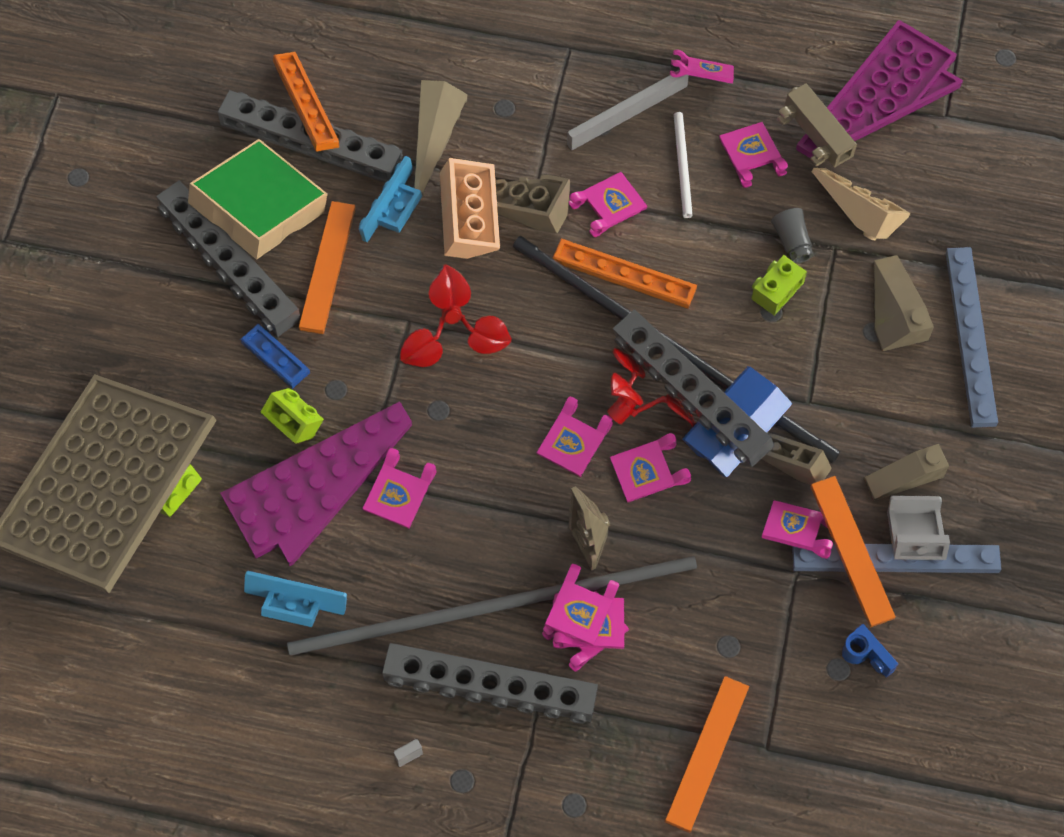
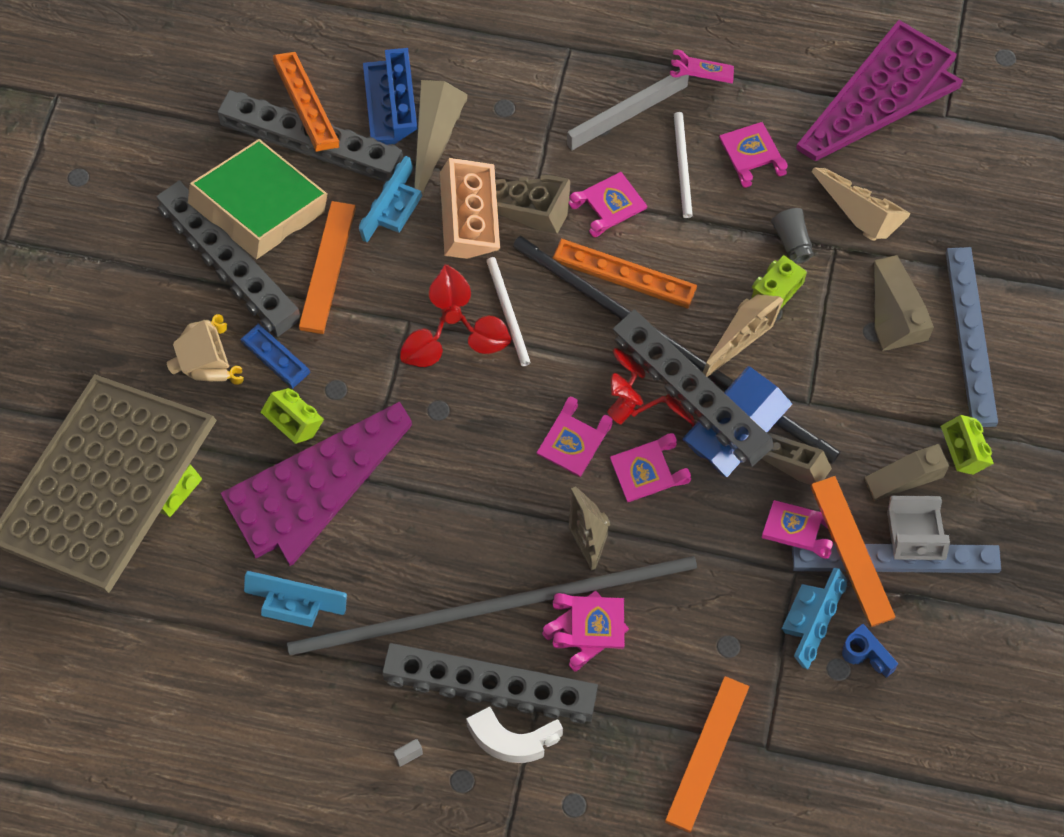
dark pink flag [363,448,437,529] -> none
dark pink flag [545,564,619,646] -> none
dark tan brick [777,83,857,168] -> none
none -> tan torso [167,314,244,385]
none -> blue slope [363,48,417,145]
none -> white arch [466,707,563,763]
none -> white piece [486,257,531,366]
none -> tan wedge [703,294,784,377]
none -> dark azure bracket [782,568,847,669]
none -> lime brick [941,415,994,475]

